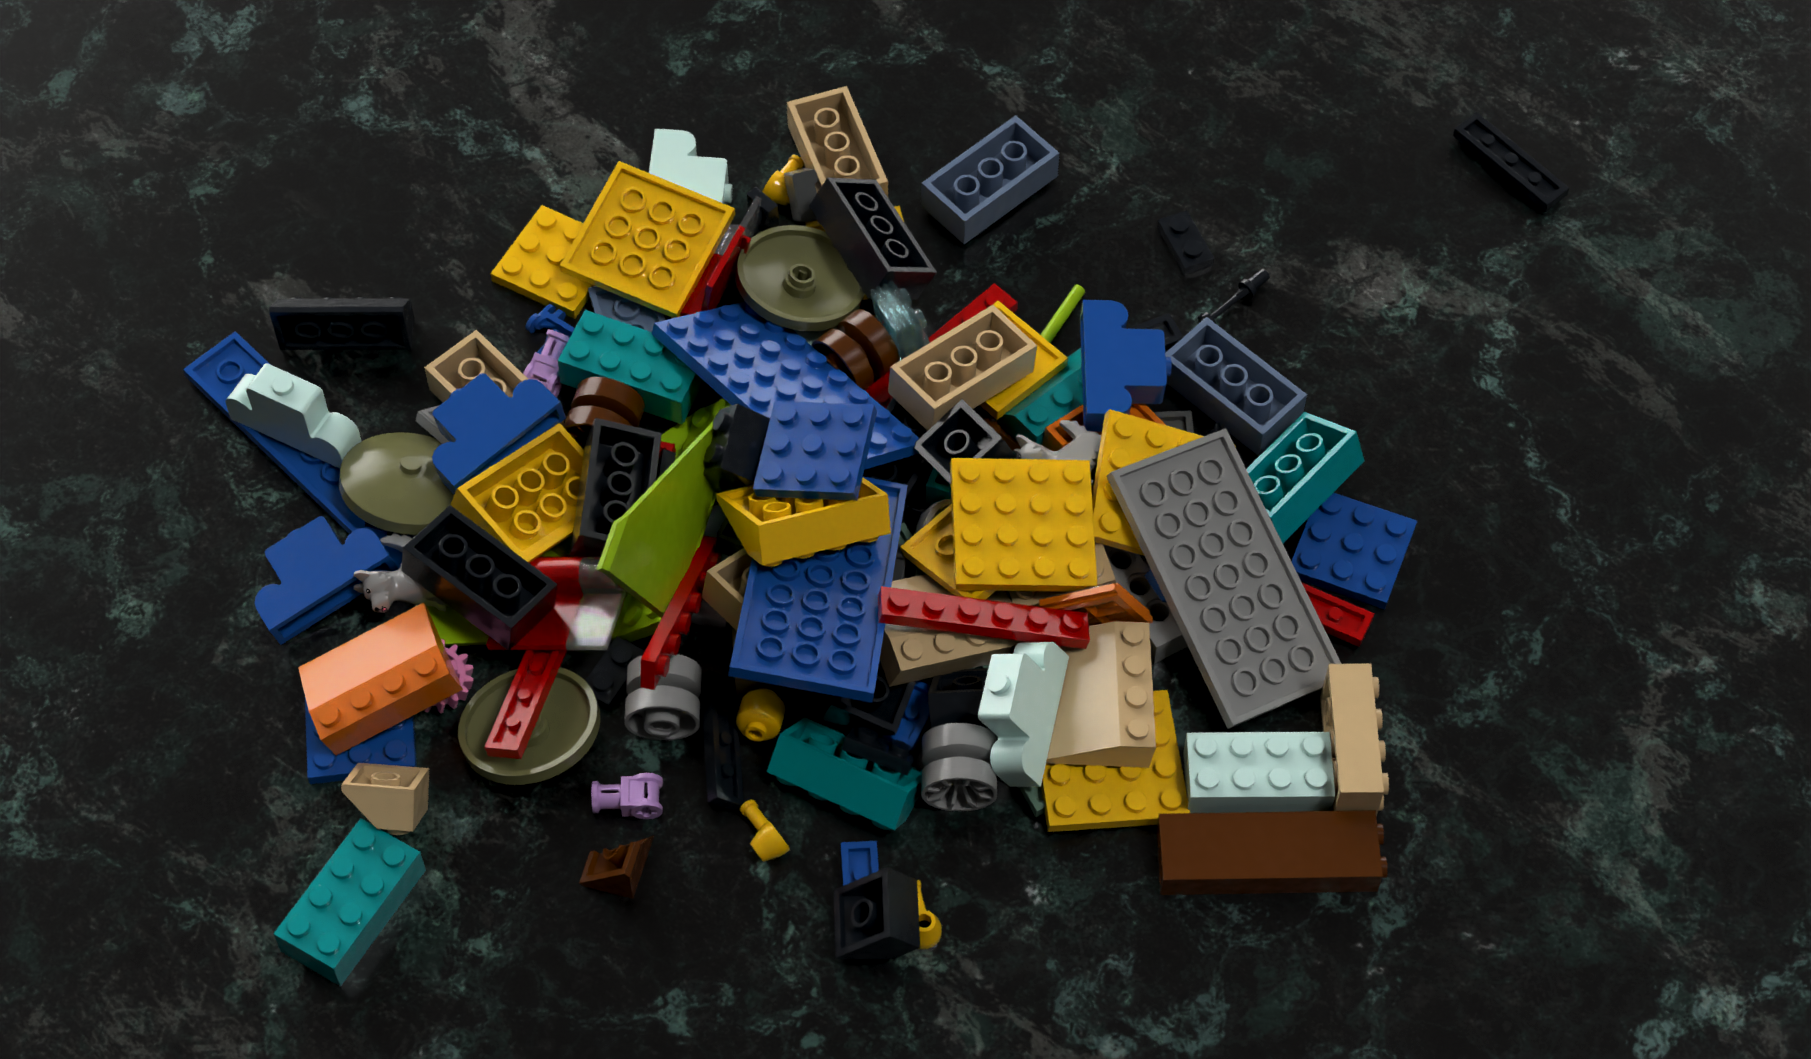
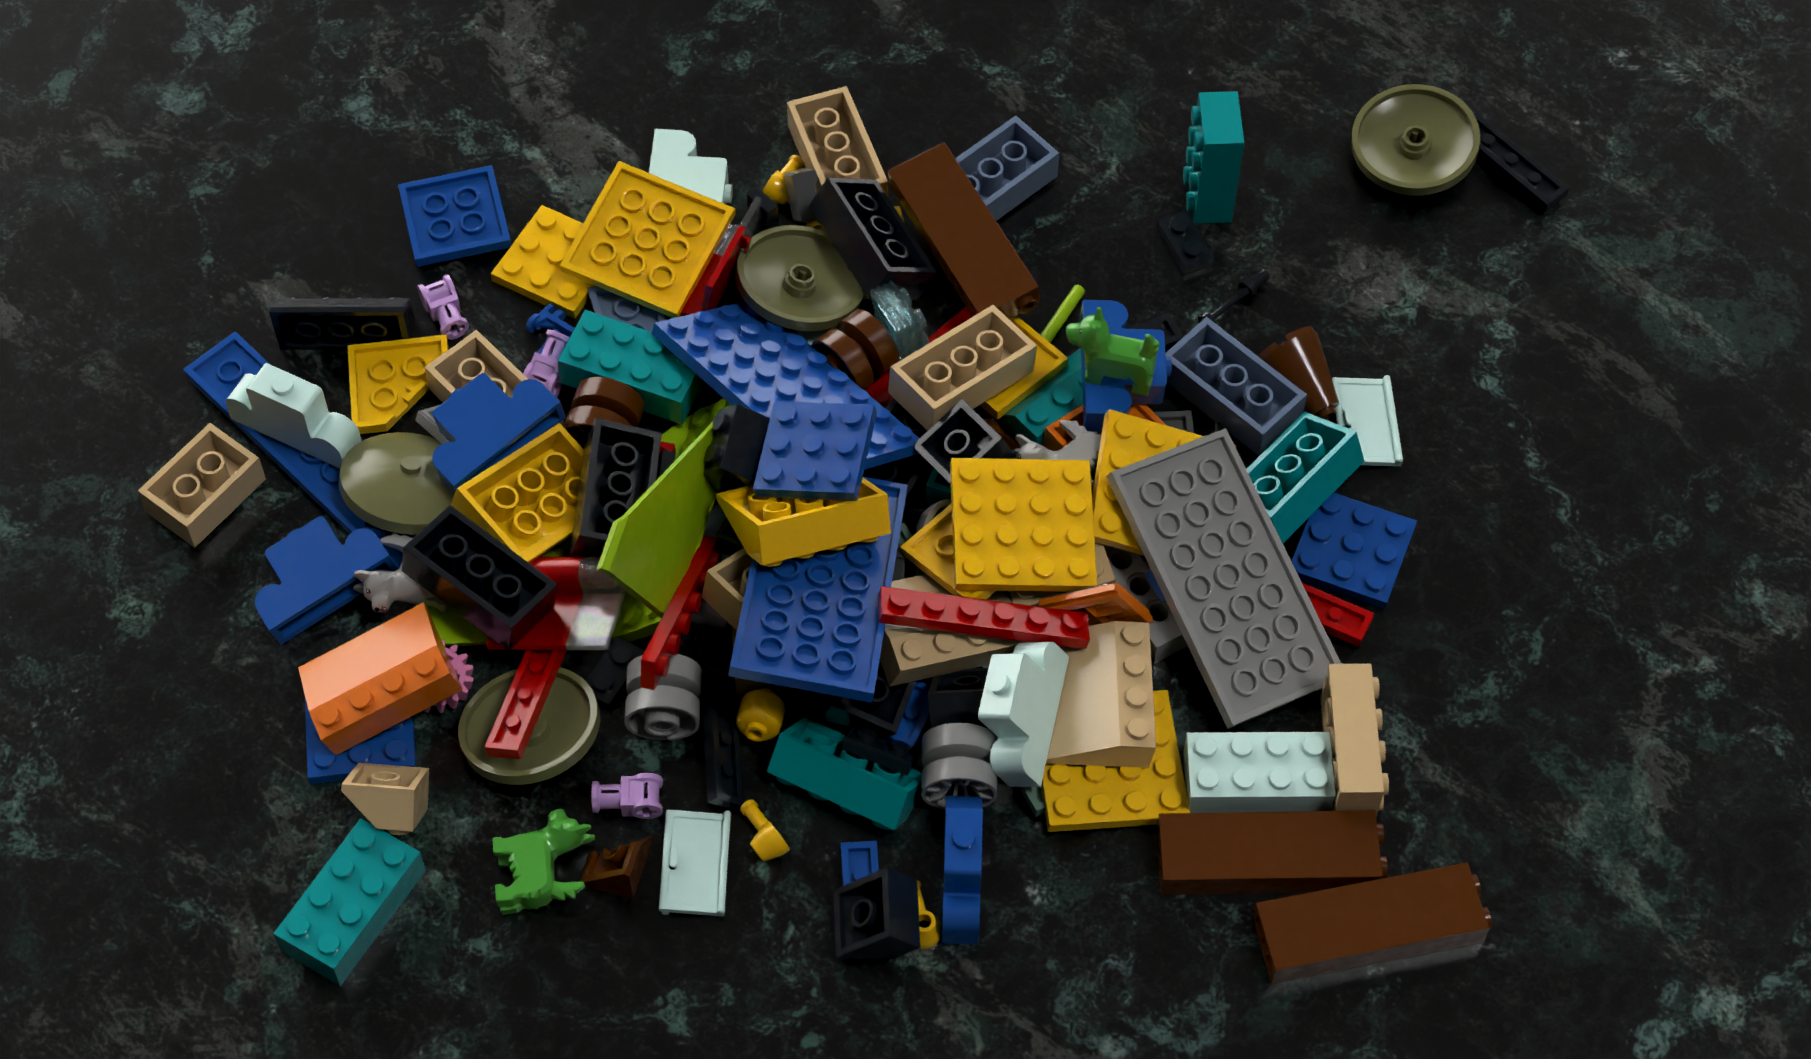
none -> tan brick [138,423,266,548]
none -> yellow plate [348,334,449,434]
none -> blue plate [398,165,511,267]
none -> lavender connector [417,274,469,340]
none -> bright green animal [493,809,595,915]
none -> light aqua door [659,810,731,917]
none -> reddish brown brick [888,142,1041,319]
none -> blue brick [942,796,983,944]
none -> bright green animal [1066,307,1160,396]
none -> teal brick [1183,91,1244,224]
none -> reddish brown brick [1252,862,1492,984]
none -> reddish brown cone [1258,326,1340,420]
none -> light aqua door [1332,375,1403,466]
none -> olive dish [1351,84,1480,196]

